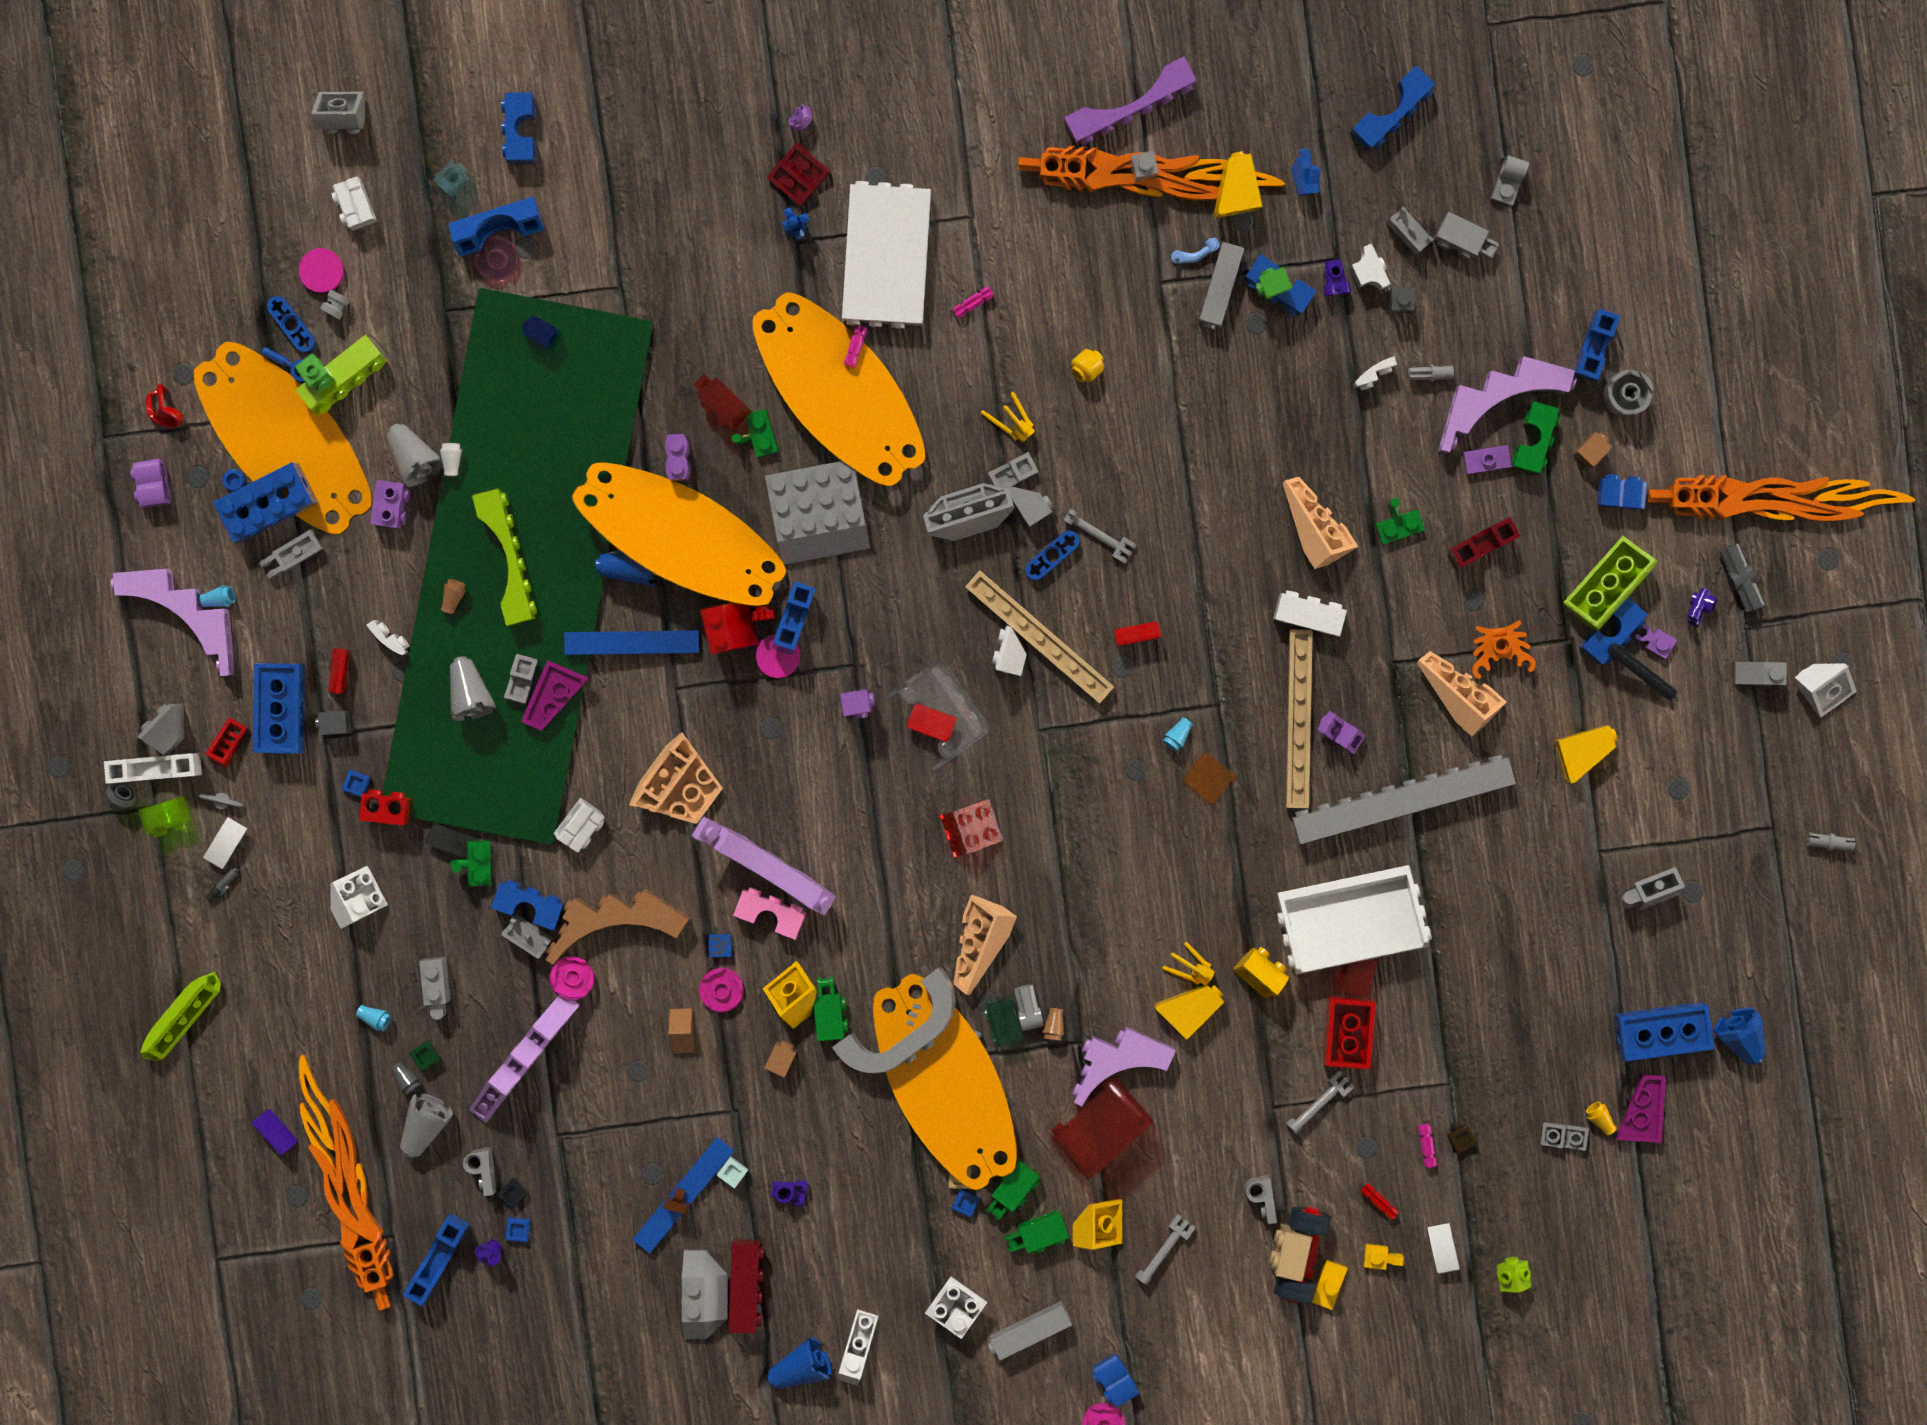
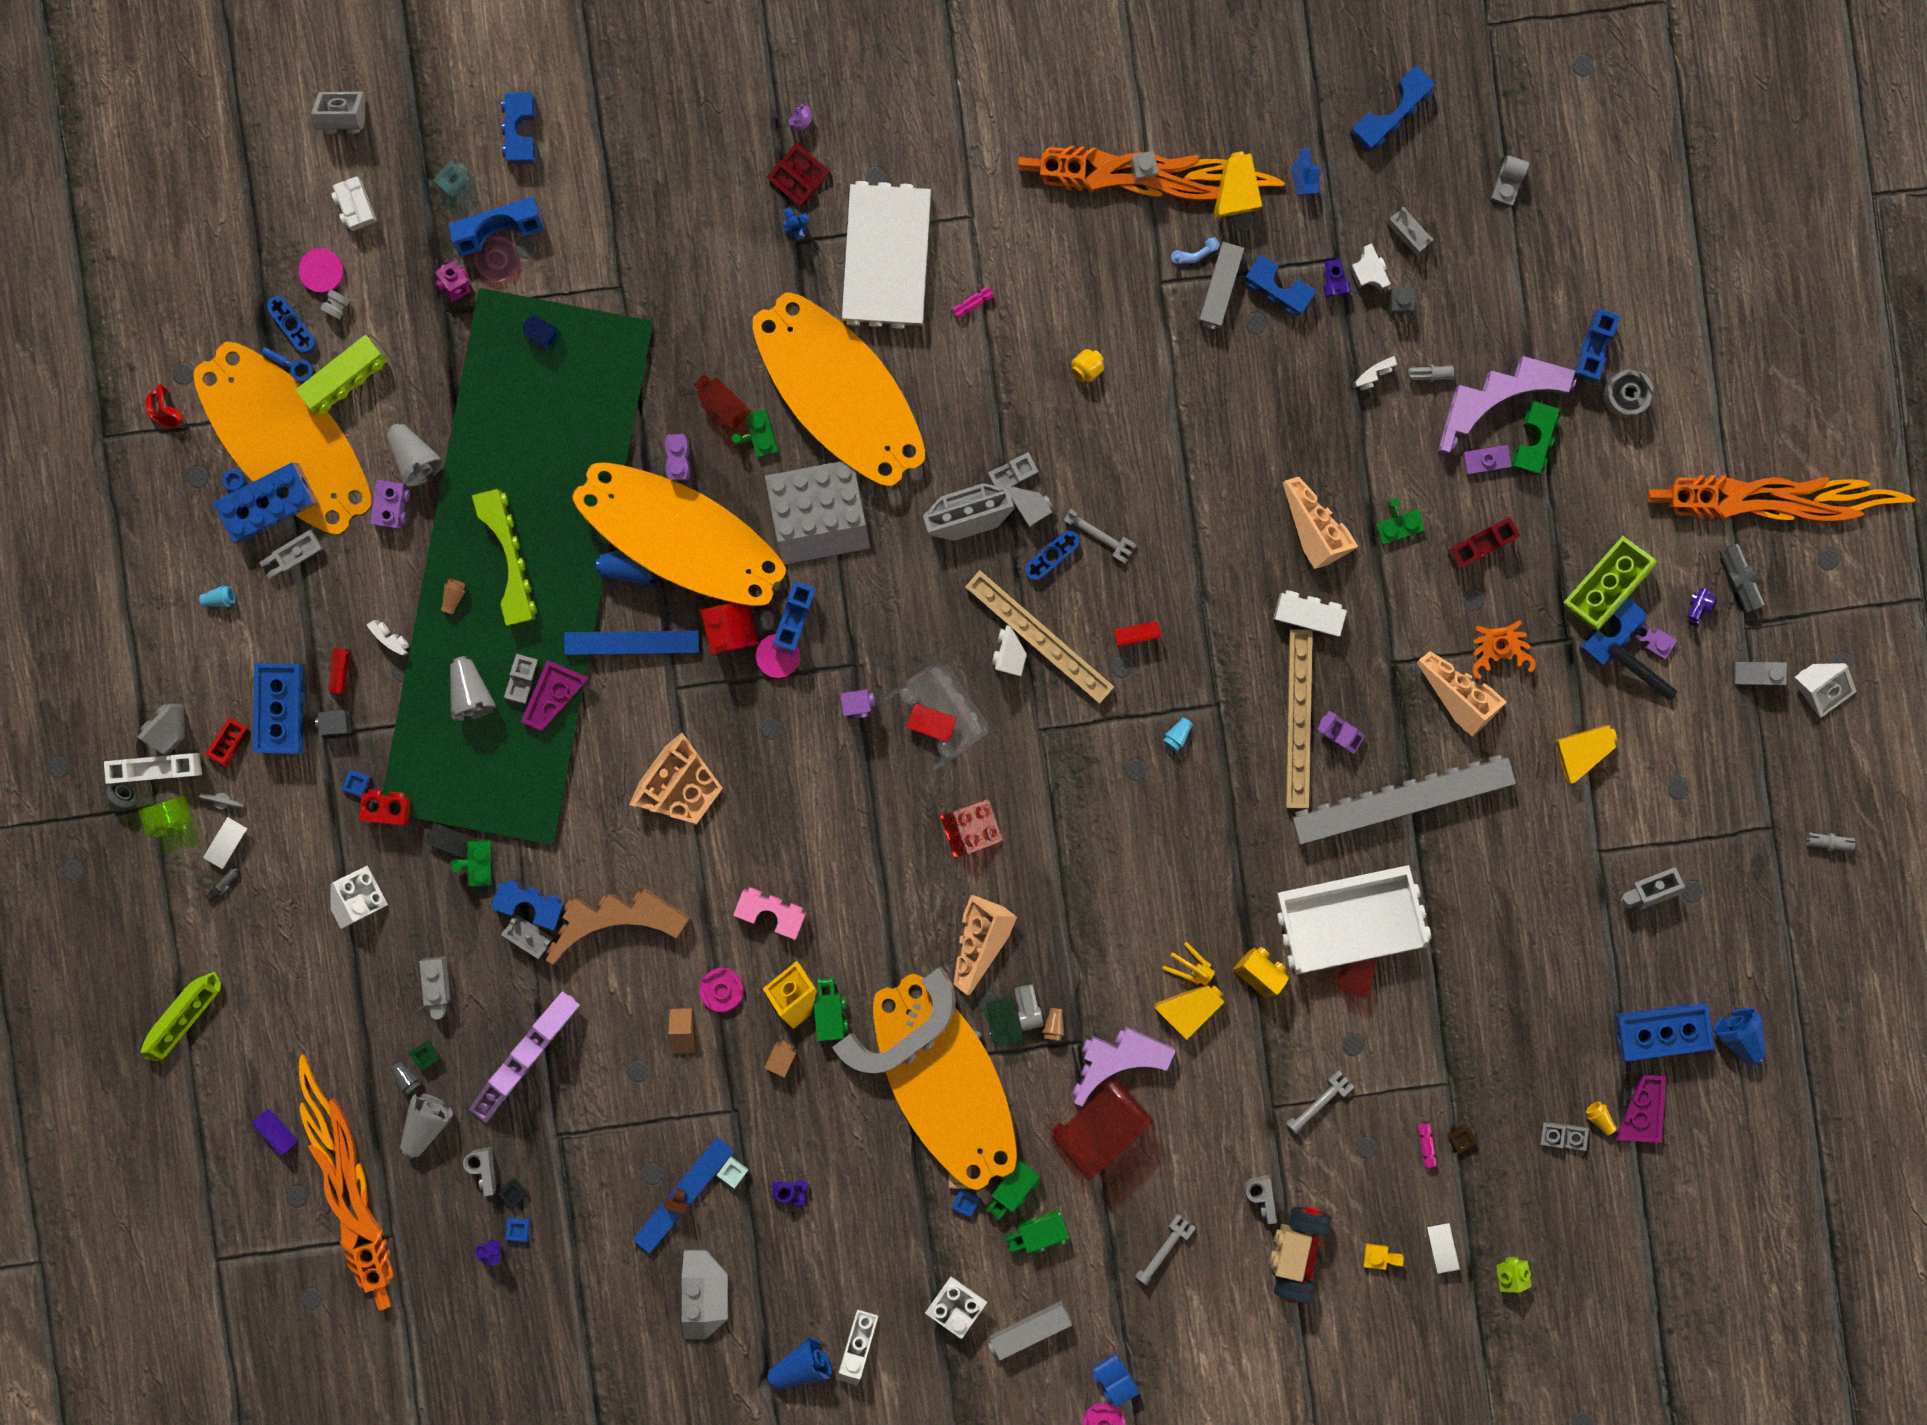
lavender arch [111,569,235,676] -> none
medium lavender brick [130,459,171,508] -> none
bright green brick [295,353,335,394] -> none
medium azure cone [356,1005,391,1032] -> none
blue arch [402,1213,470,1306] -> none
white cone [440,443,462,476] -> none
dark pink tile [549,956,594,1001] -> none
white brick [554,798,605,852] -> none
lavender arch [692,816,836,915] -> none
blue tile [709,934,732,957] -> none
dark red brick [729,1239,764,1333] -> none
red plate [751,606,776,622] -> none
dark pink axle [844,325,867,368] -> none
yellow plant [981,392,1035,442] -> none
medium lavender arch [1064,57,1196,146] -> none
yellow slope [1072,1199,1122,1250] -> none
clear orange piece [1182,751,1236,804] -> none
bright green brick [1255,267,1292,301] -> none
yellow tile [1312,1259,1348,1310] -> none
red brick [1322,996,1376,1069] -> none
red axle [1360,1183,1399,1220] -> none
light grey brick [1434,212,1499,259] -> none
medium nougat brick [1573,432,1612,468] -> none
blue brick [1597,474,1647,510] -> none
none -> magenta brick [435,261,471,302]

